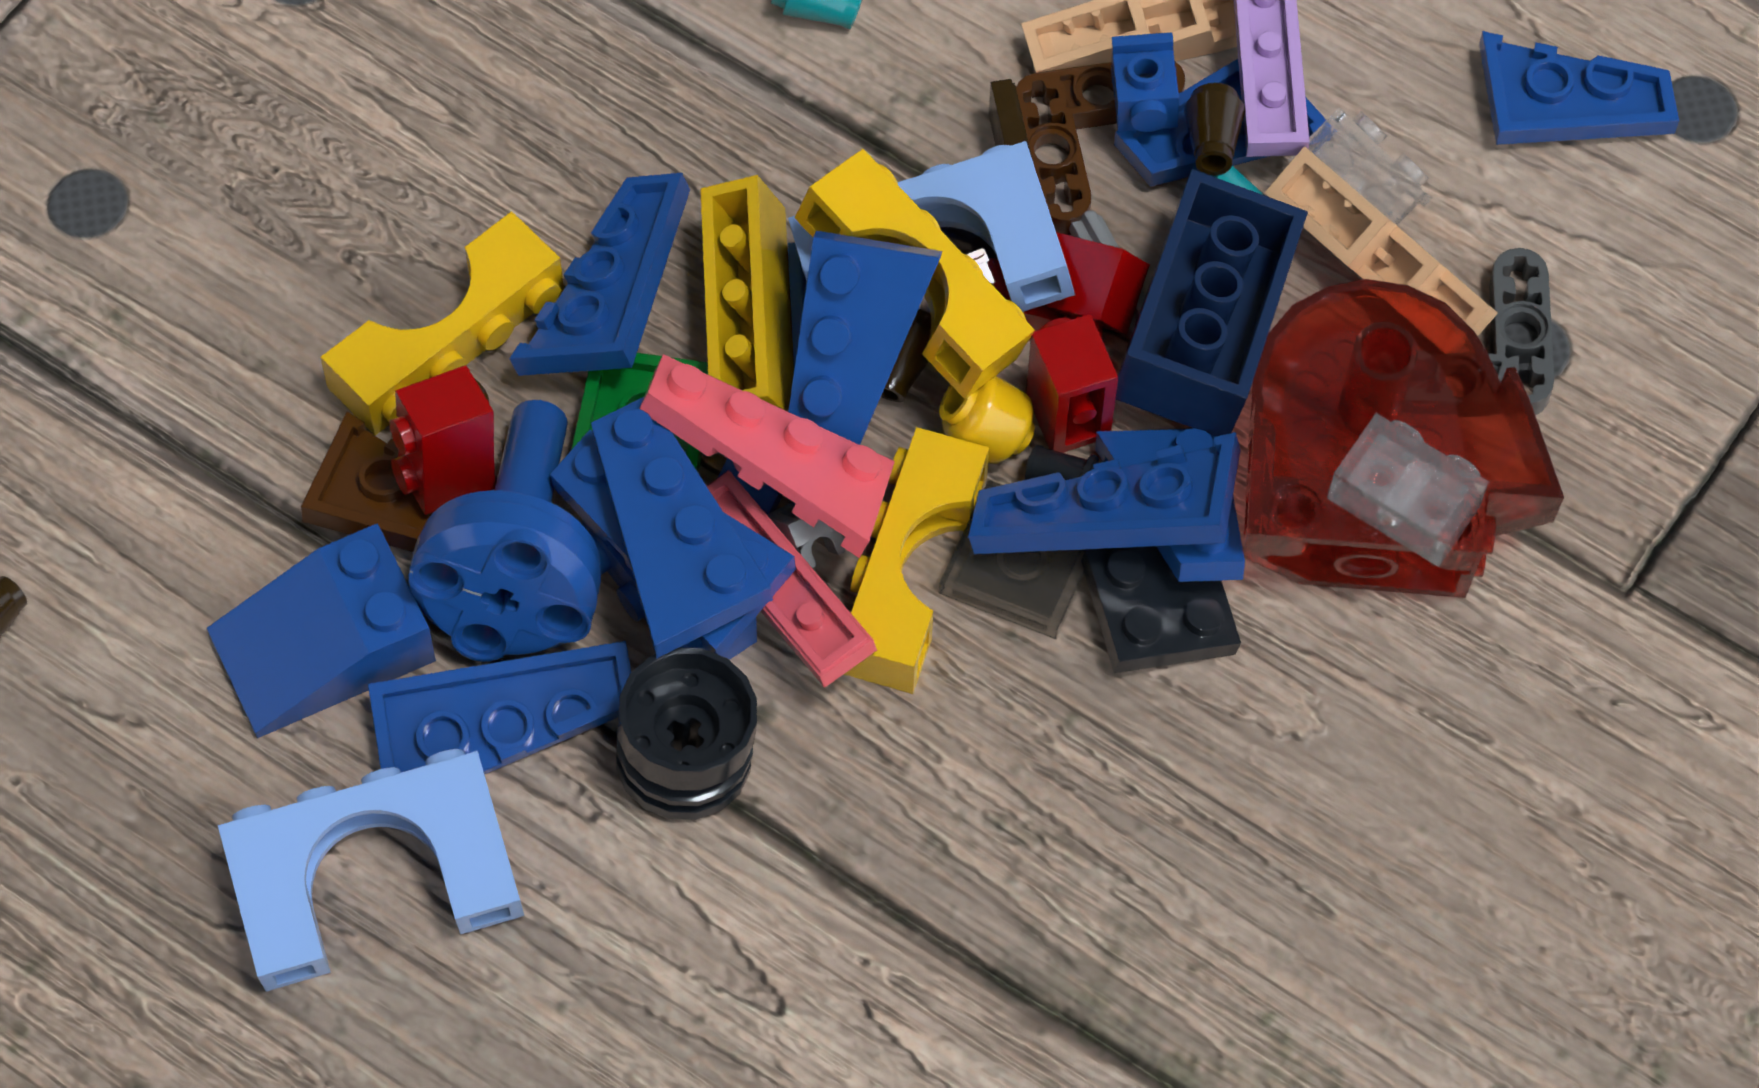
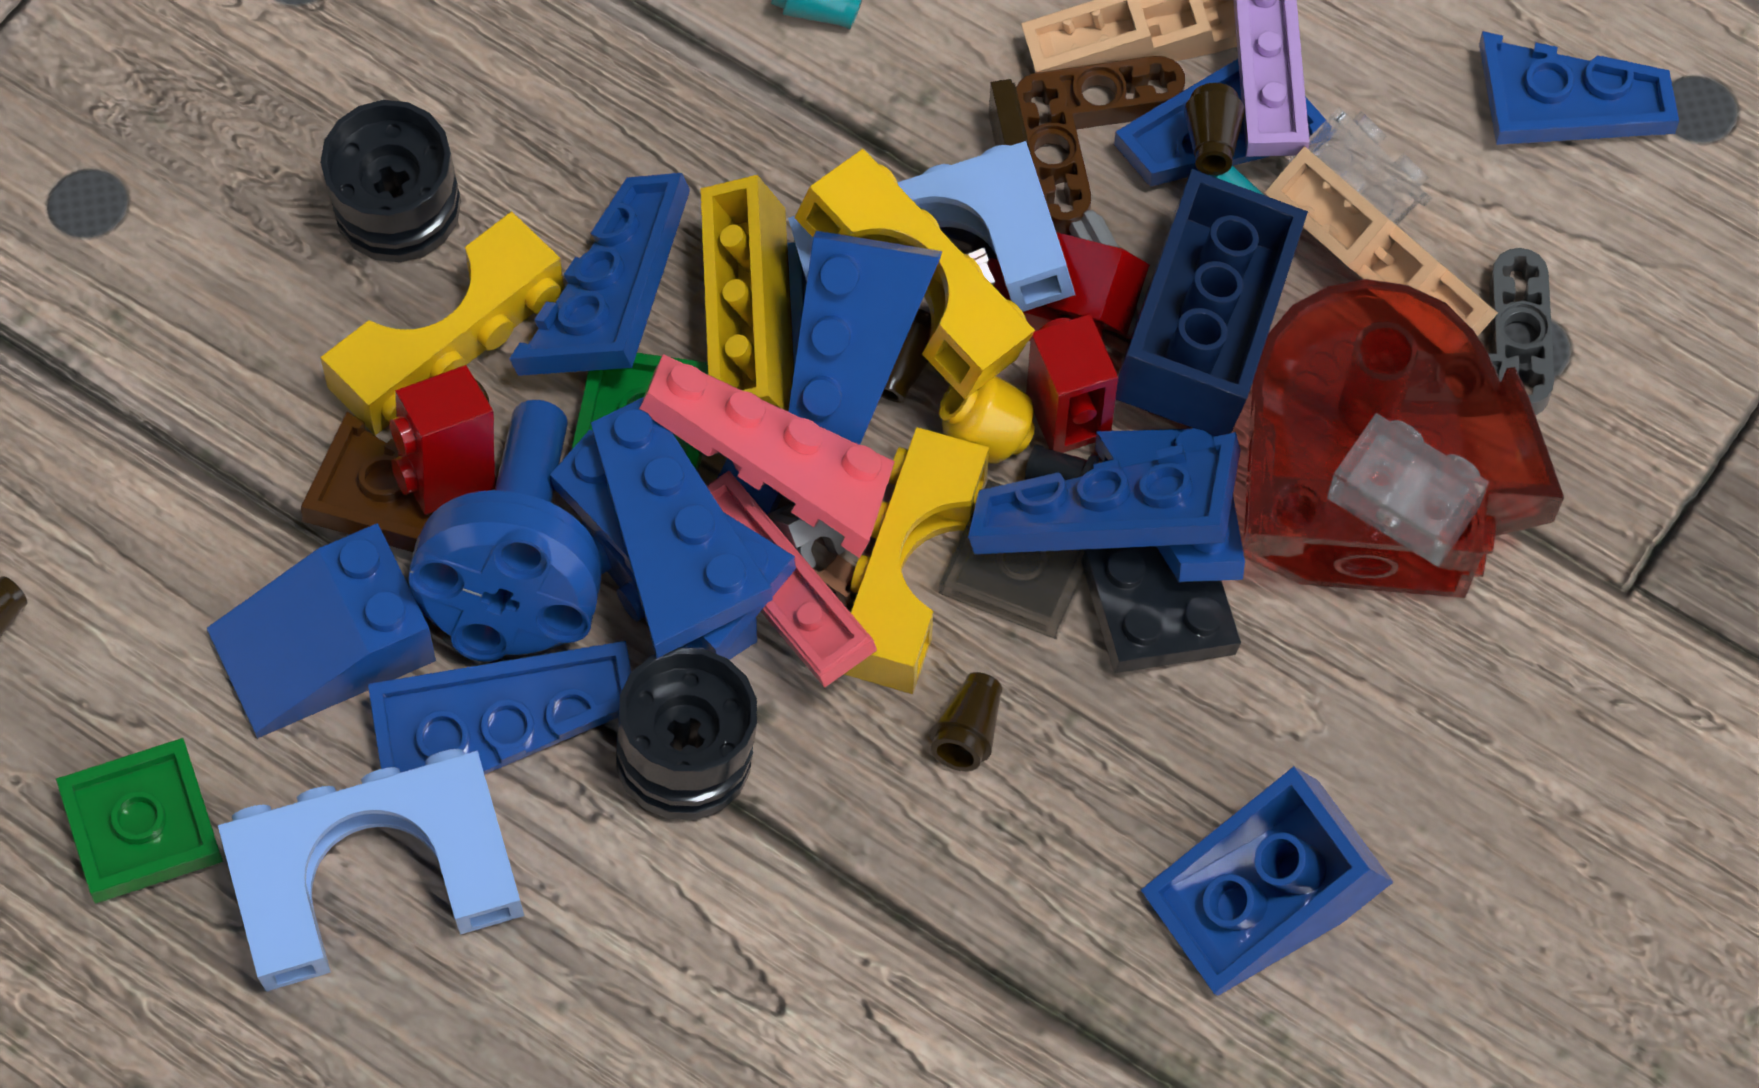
blue brick [1111,32,1179,132] -> none
none -> green plate [56,738,223,904]
none -> black wheel [320,100,461,263]
none -> nougat piece [813,555,855,606]
none -> dark brown cone [930,672,1003,772]
none -> blue slope [1141,766,1393,996]

